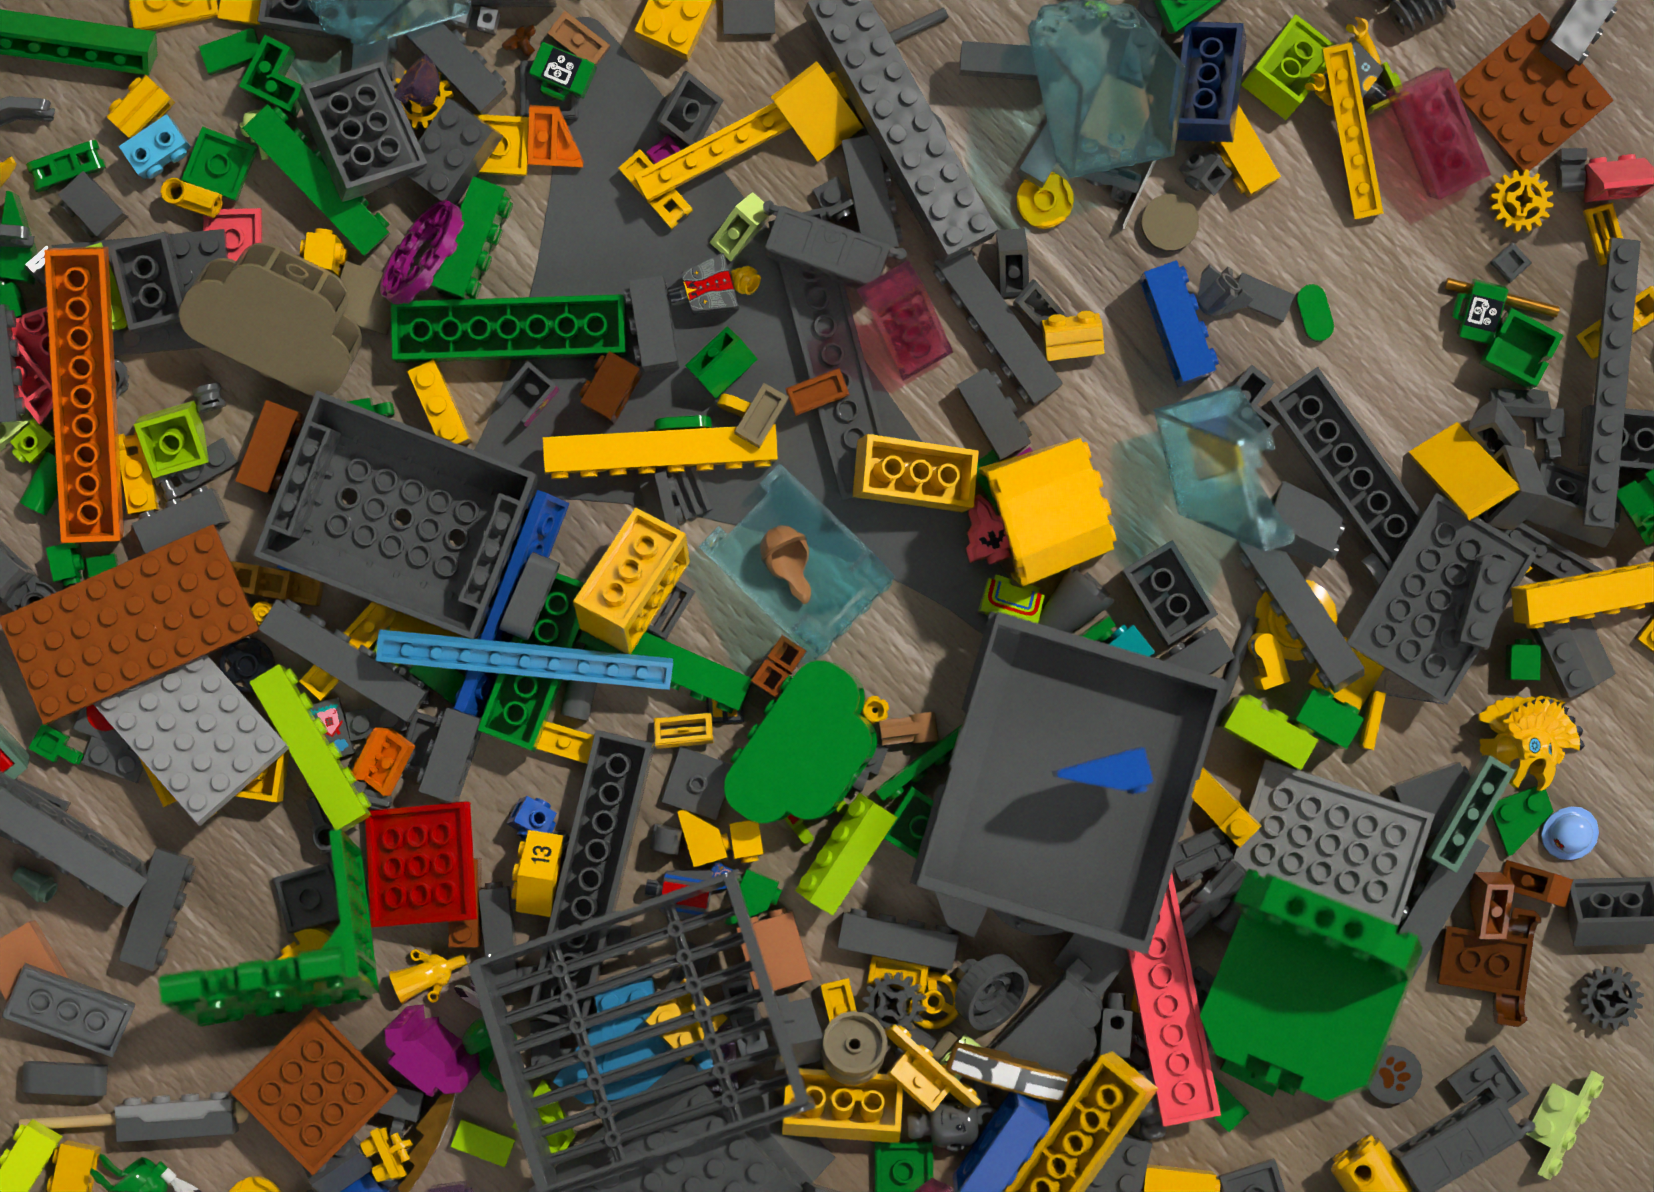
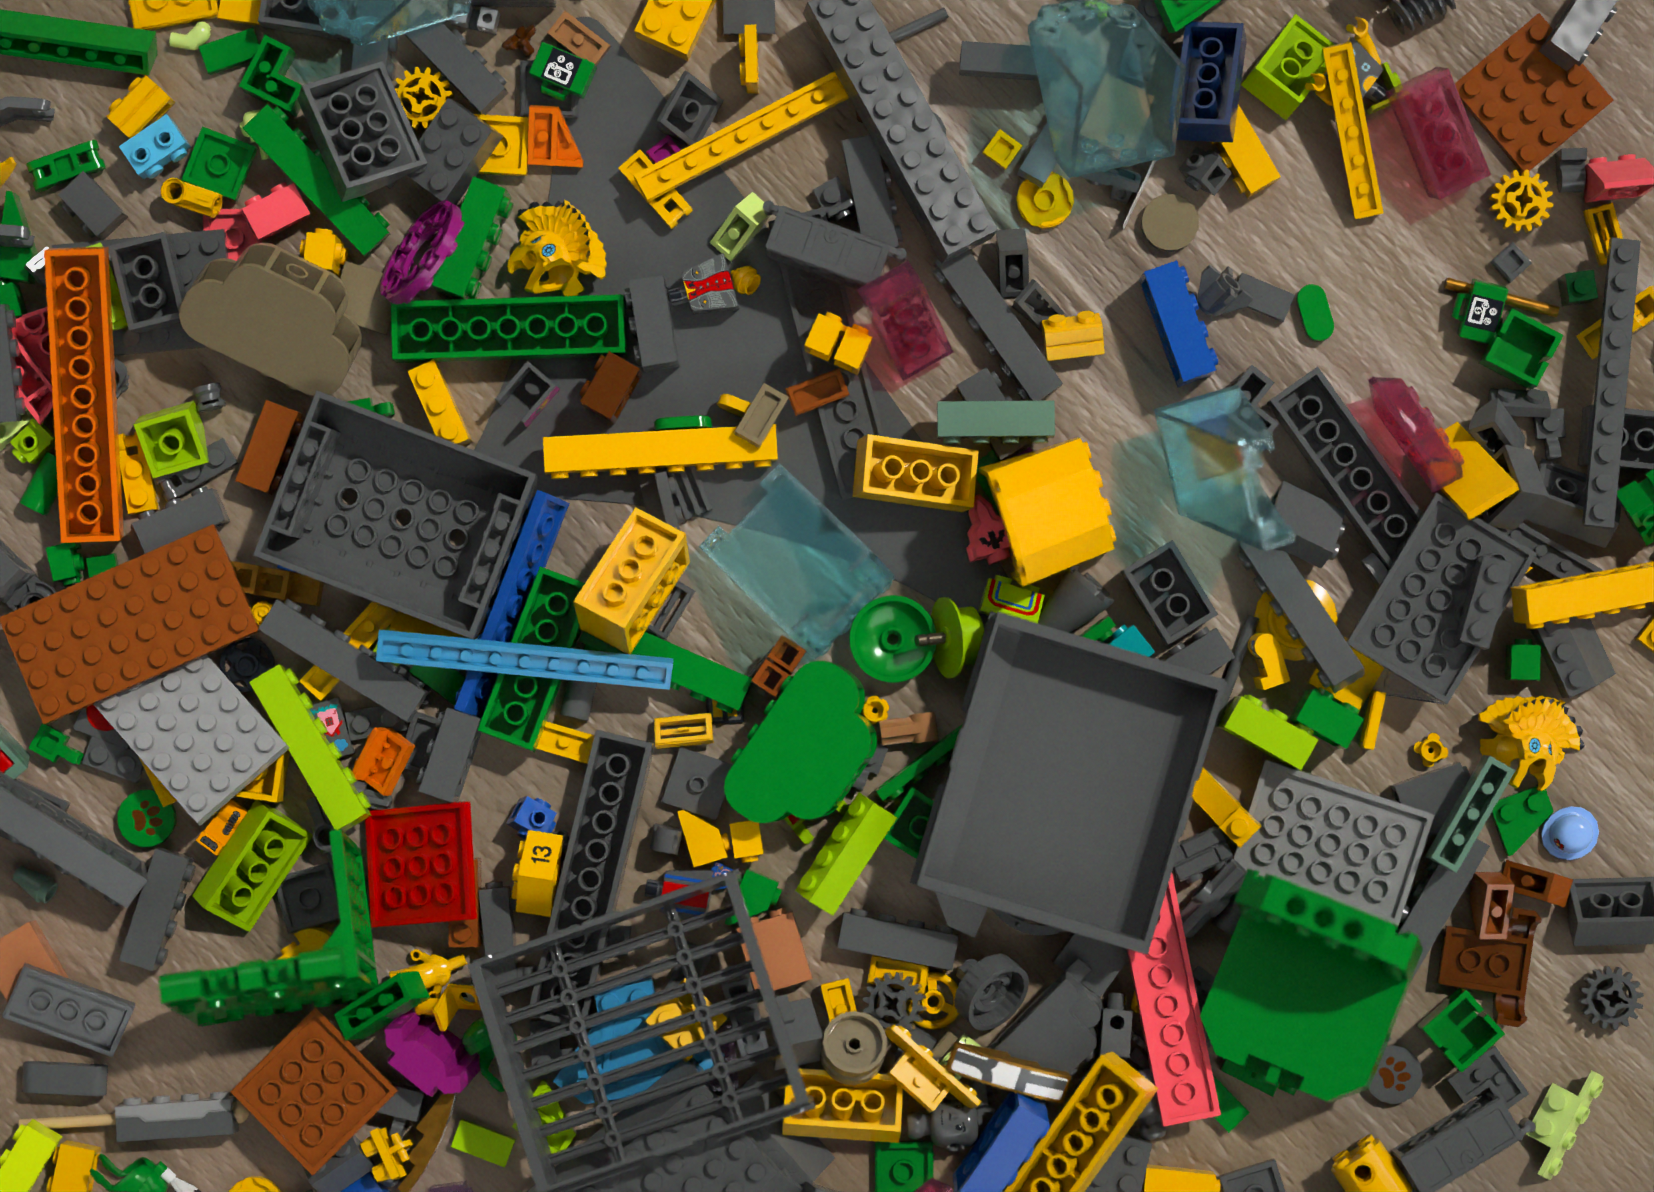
brick [394,54,440,107] -> none
dark grey beam [500,552,560,641] -> none
green brick [685,326,758,398] -> none
medium nougat piece [760,525,811,605] -> none
yellow tile [771,61,863,162] -> none
blue slope [1052,747,1154,795] -> none
none -> green tile [117,790,177,847]
none -> yellowish green arm [169,21,211,50]
none -> lime slope [192,799,313,932]
none -> light orange leg [196,799,248,856]
none -> coral brick [242,182,310,243]
none -> green brick [334,971,430,1041]
none -> yellow bracket [415,984,481,1032]
none -> yellow piece [507,200,607,296]
none -> yellow plate [739,24,759,94]
none -> yellow piece [804,312,872,375]
none -> green dish [850,595,936,683]
none -> lime piece [914,597,984,678]
none -> sand green brick [937,401,1055,444]
none -> yellow plate [982,129,1023,171]
none -> clear pink slope [1368,377,1464,493]
none -> yellow plate [1413,733,1448,767]
none -> green piece [1417,987,1505,1073]
none -> dark green brick [1558,270,1598,307]

